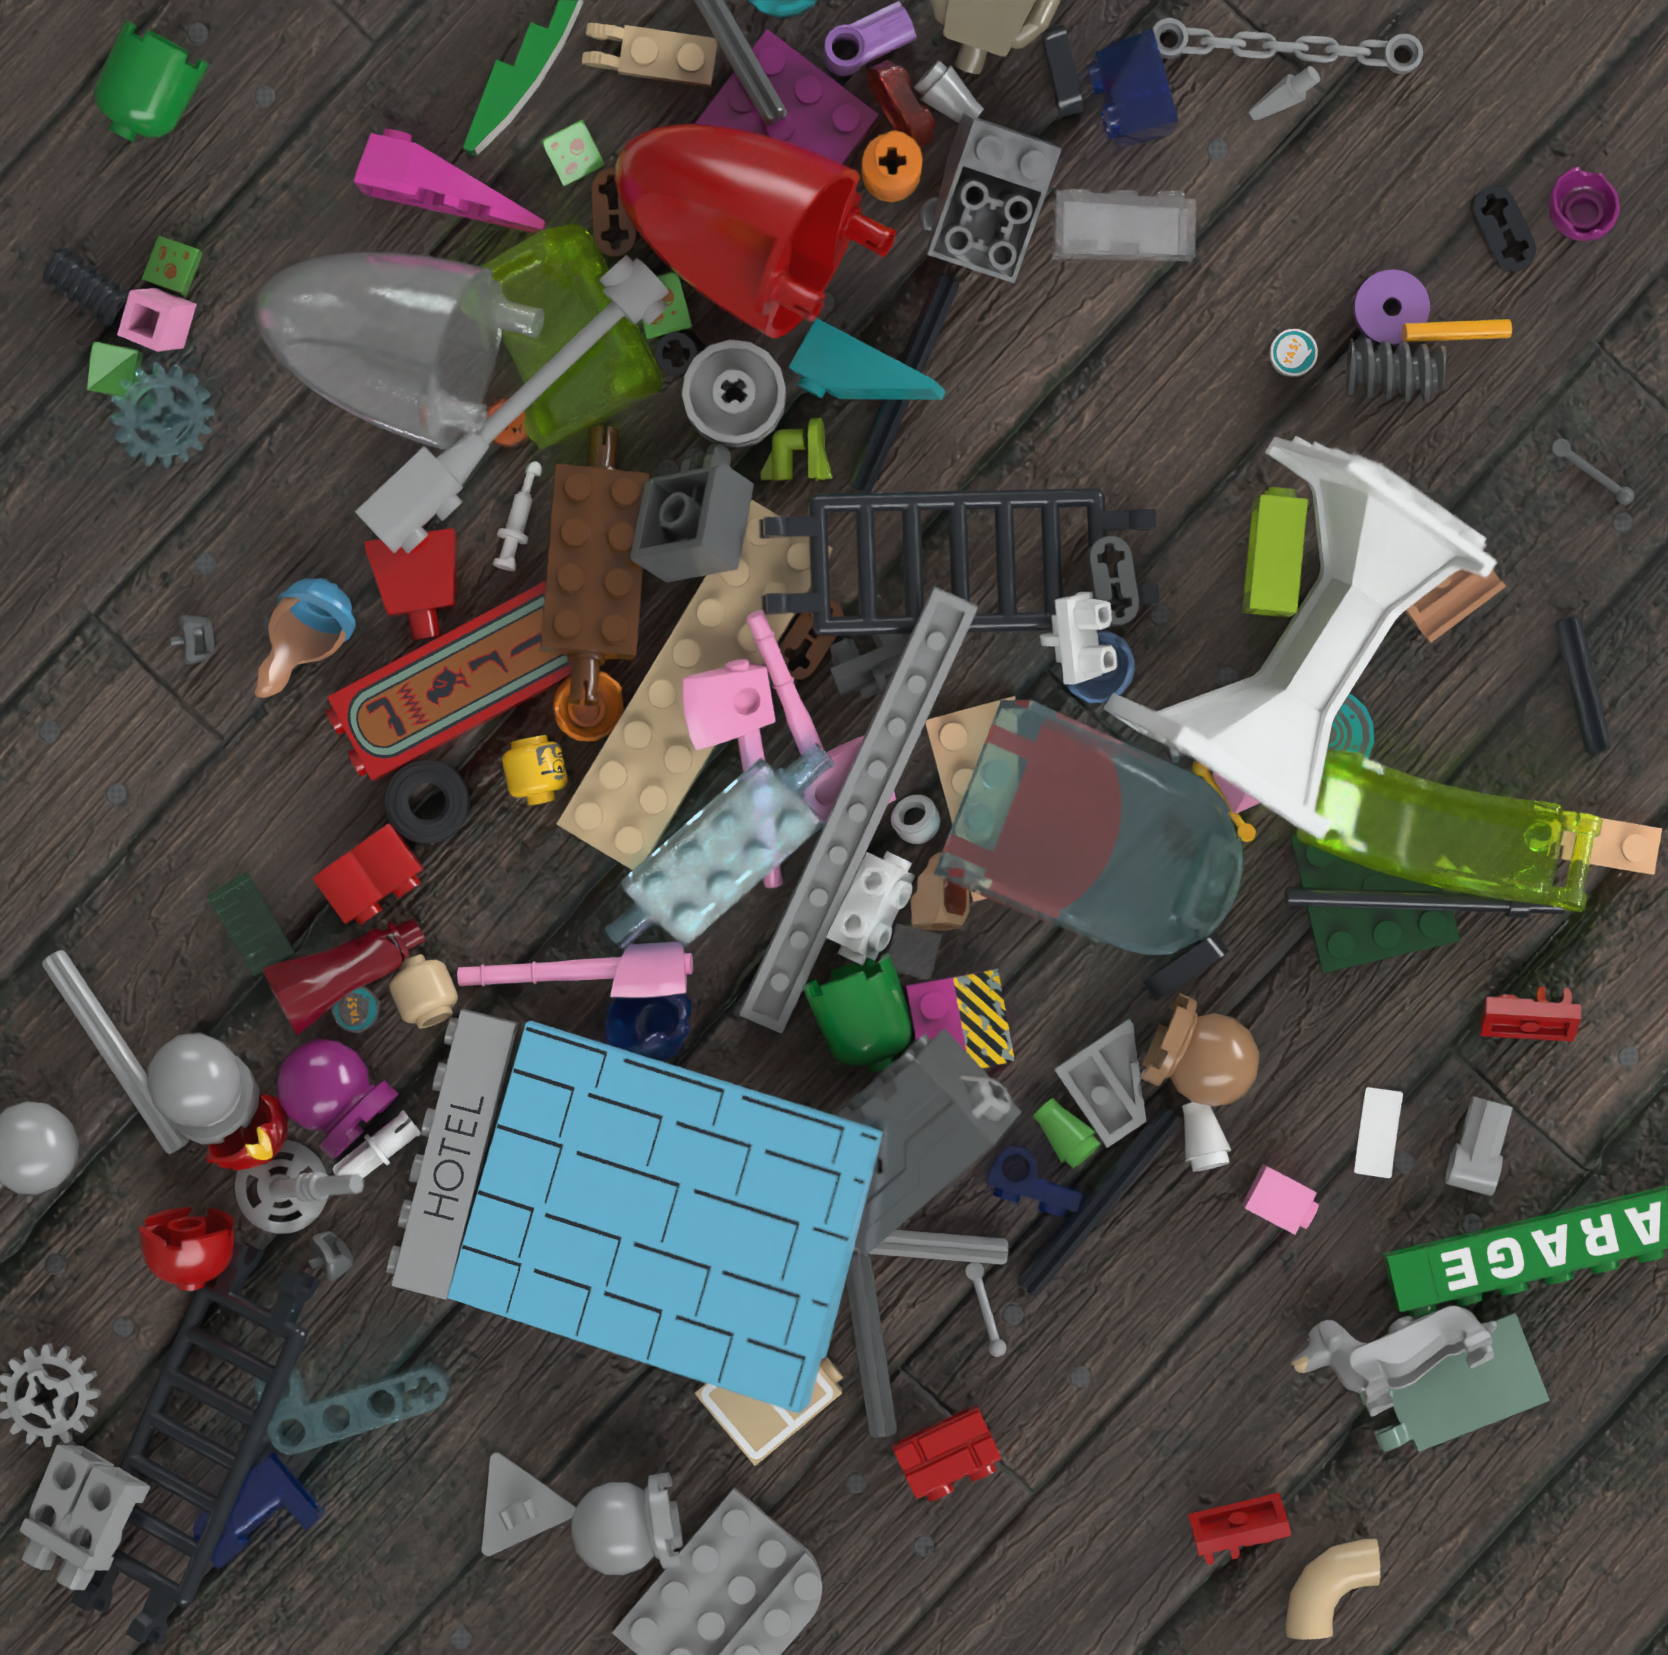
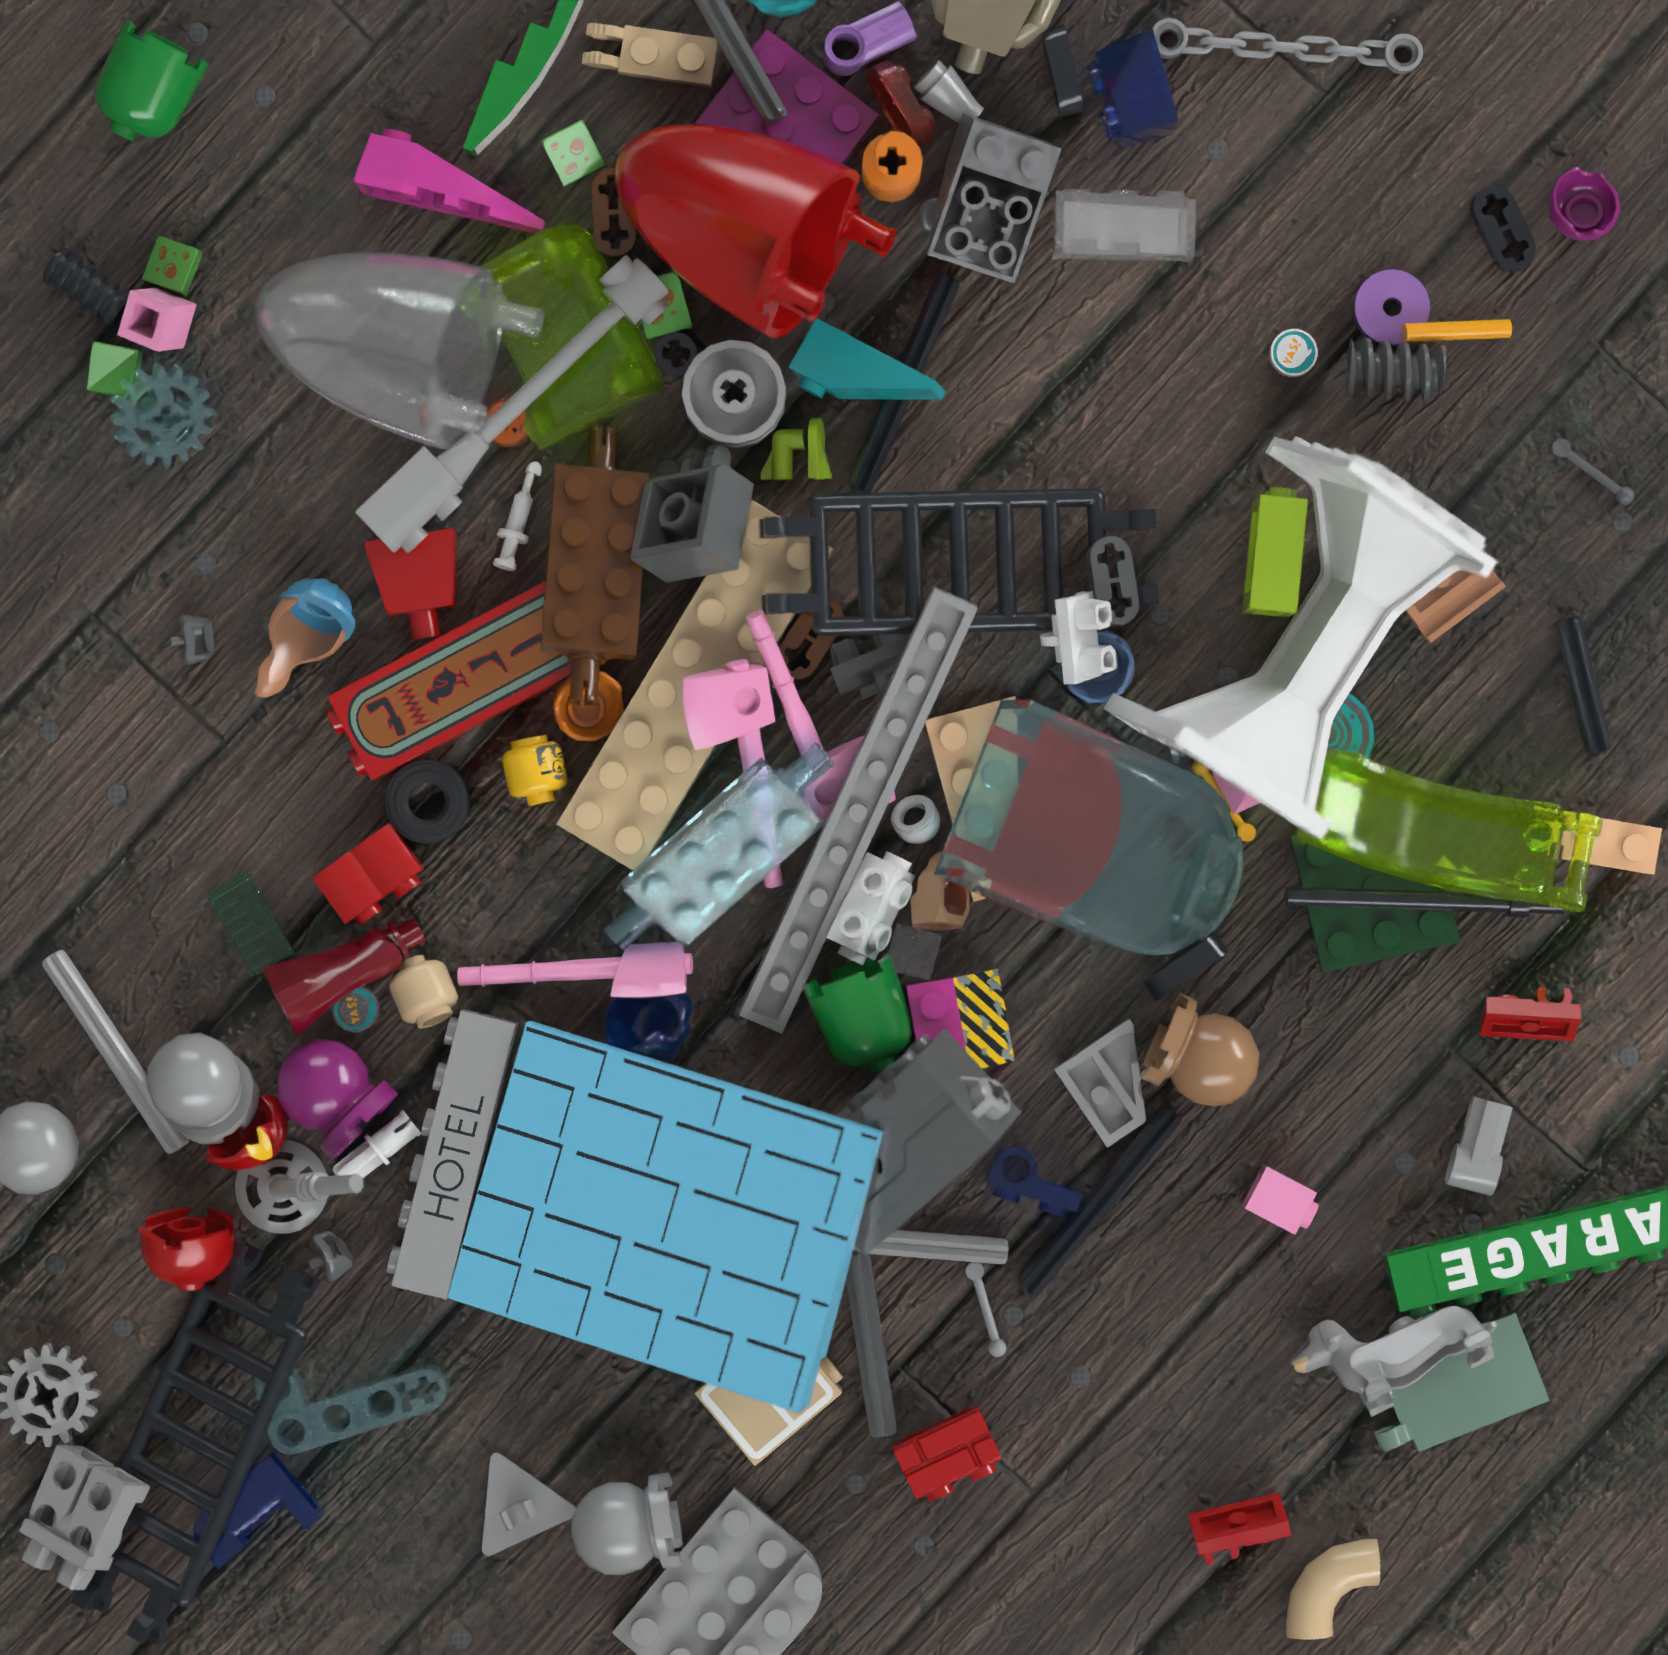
bright green cone [1033,1098,1101,1169] -> none
white cone [1182,1102,1231,1172] -> none
light grey bar [1249,66,1320,120] -> none
white sticker [1354,1087,1403,1178] -> none

